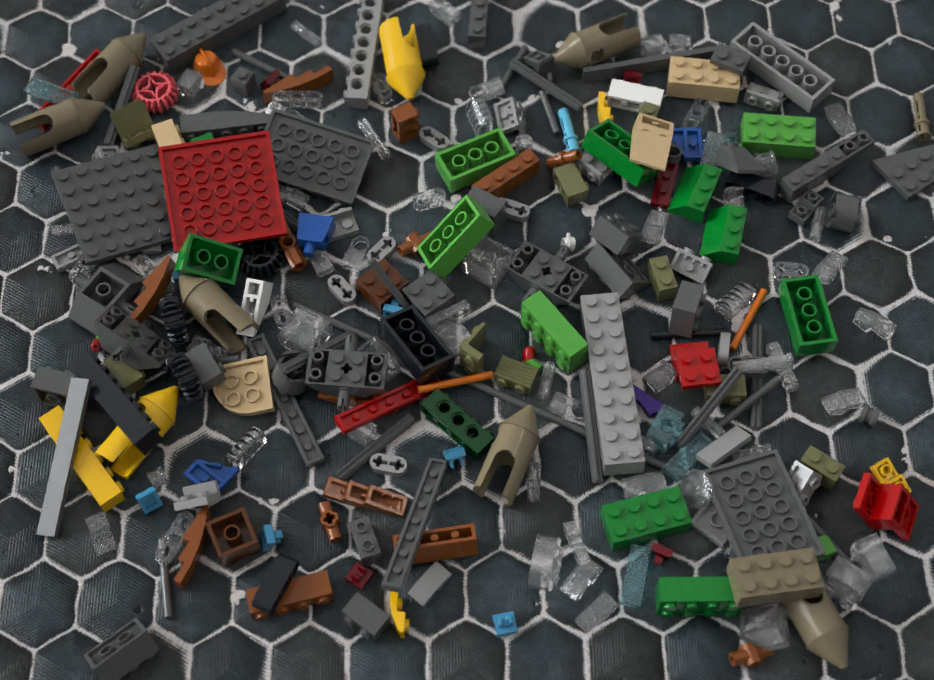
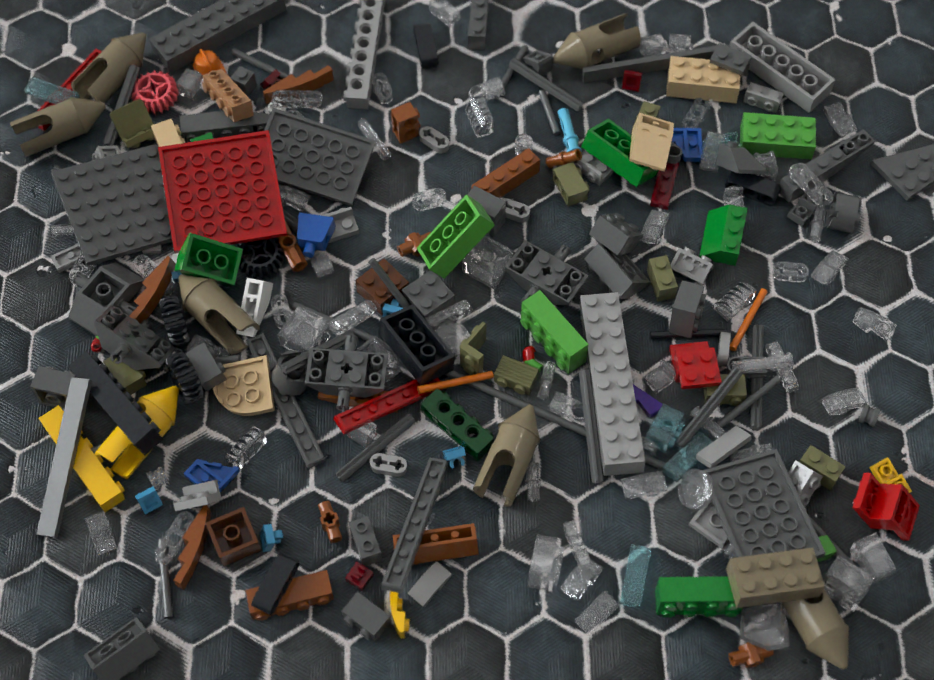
clear axle [291,20,321,46] -> none
dark orange slope [322,476,408,517] -> none
light grey beam [328,275,357,306] -> none
clear piece [341,236,370,273] -> none
light grey beam [367,236,396,266] -> none
yellow piece [379,17,425,101] -> none
bright green brick [435,127,516,193] -> none
dark azure tile [493,611,518,638] -> none
light grey bracket [494,96,526,135] -> none
white plate [561,232,576,251] -> none
yellow slope [597,91,613,123] -> none
green brick [600,486,692,551] -> none
white brick [607,79,664,113] -> none
dark red tile [651,542,674,565] -> none
green slope [667,163,723,223] -> none
green brick [778,274,838,357] -> none
dark tan pin [913,92,932,143] -> none
none -> medium nougat brick [202,69,254,123]
none -> clear beam [329,300,377,336]
none -> clear beam [789,163,833,207]

